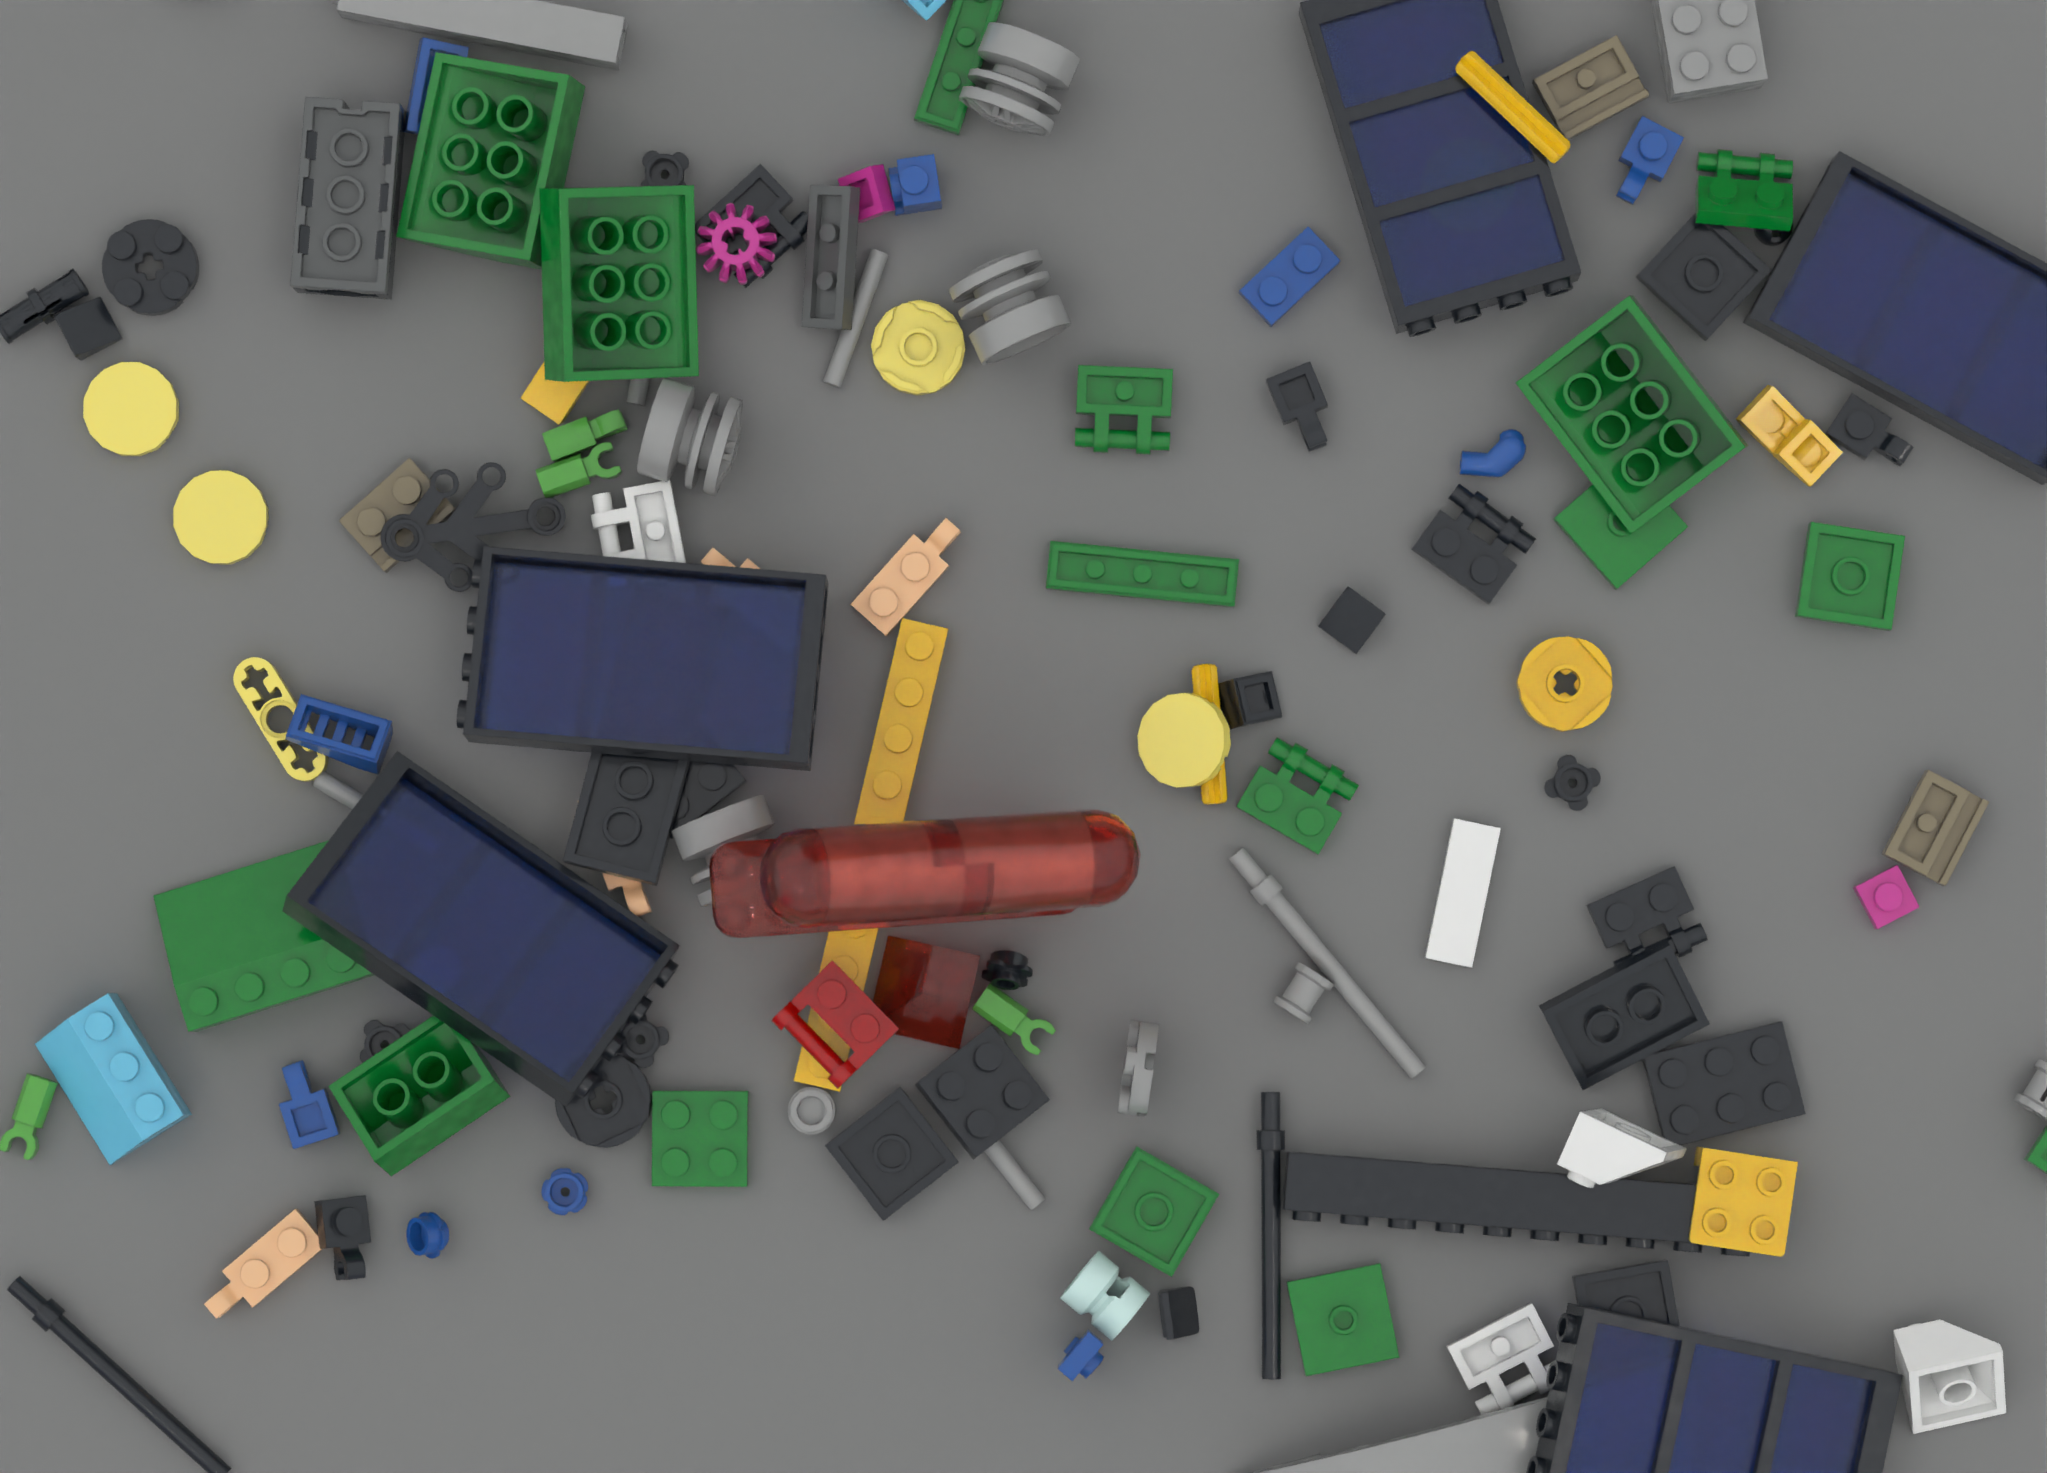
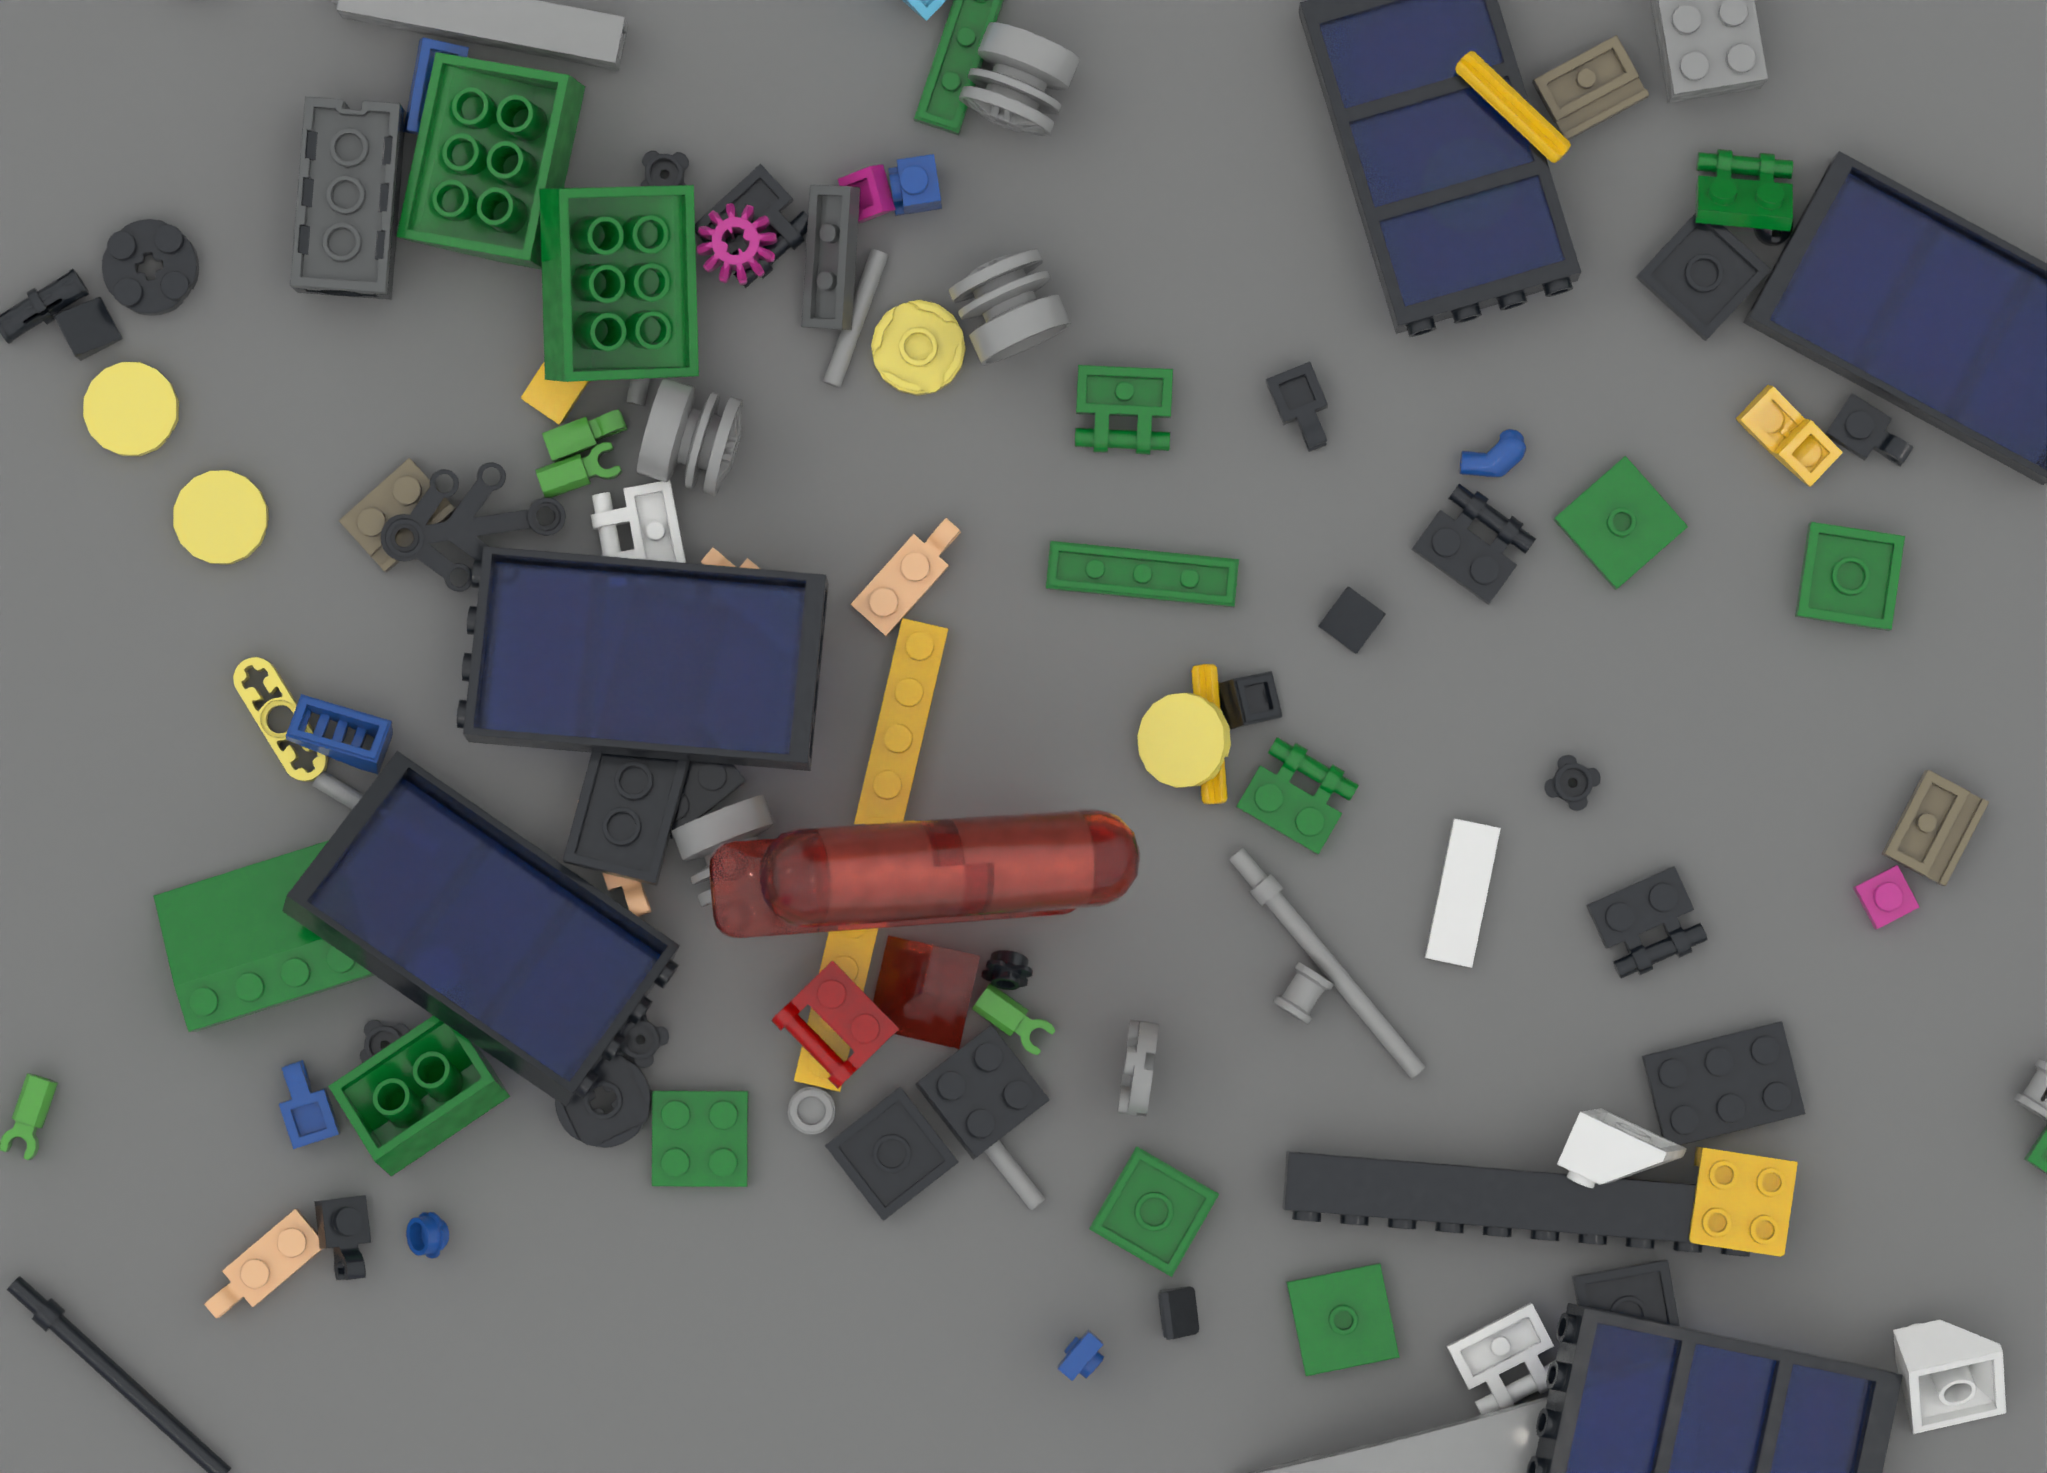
medium azure slope [35,993,192,1165] -> none
blue plate [541,1168,589,1215] -> none
light aqua wheel [1060,1250,1150,1341] -> none
blue plate [1239,227,1341,327] -> none
black bar [1256,1092,1285,1380] -> none
green slope [1516,295,1748,534] -> none
yellow plate [1516,636,1613,732] -> none
black plate [1539,939,1710,1090] -> none
blue plate [1616,116,1684,205] -> none

